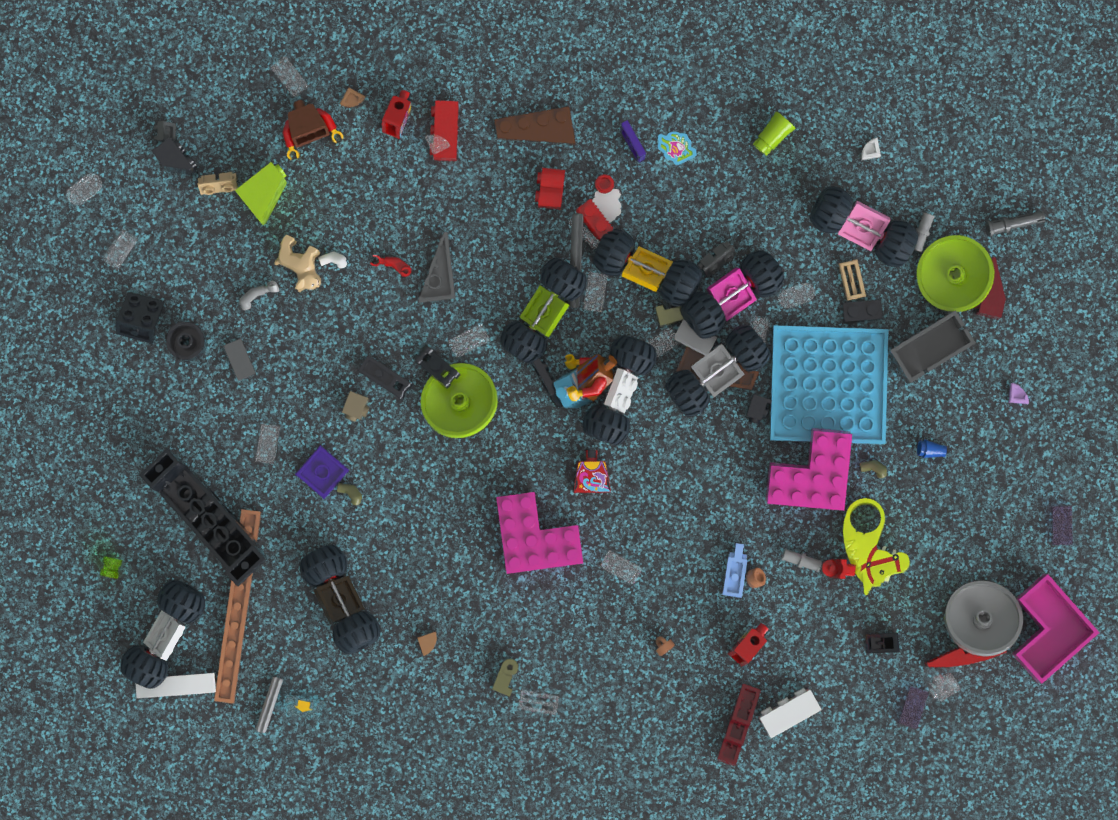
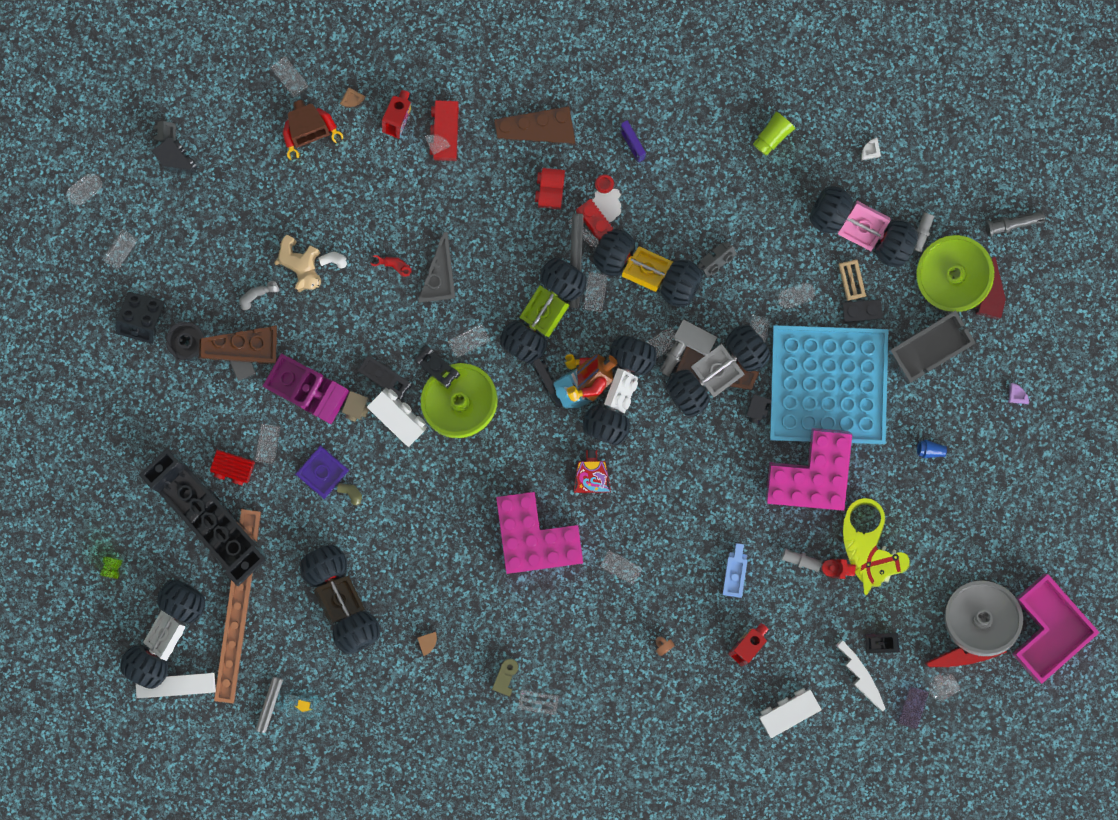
tan hinge [197,172,238,195] -> none
lime slope [235,162,287,226] -> none
olive leg [655,305,684,327] -> none
sticker [658,132,697,165] -> none
black plate [681,251,784,339] -> none
dark red slope [717,684,761,766] -> none
nougat tile [746,568,766,589] -> none
olive arm [859,460,887,479] -> none
clear purple tile [1051,506,1073,545] -> none
none -> reddish brown wing [199,325,277,364]
none -> red brick [210,450,255,486]
none -> magenta piece [262,353,350,424]
none -> white brick [367,388,427,447]
none -> light grey pin [659,341,686,376]
none -> white slope [835,640,885,711]

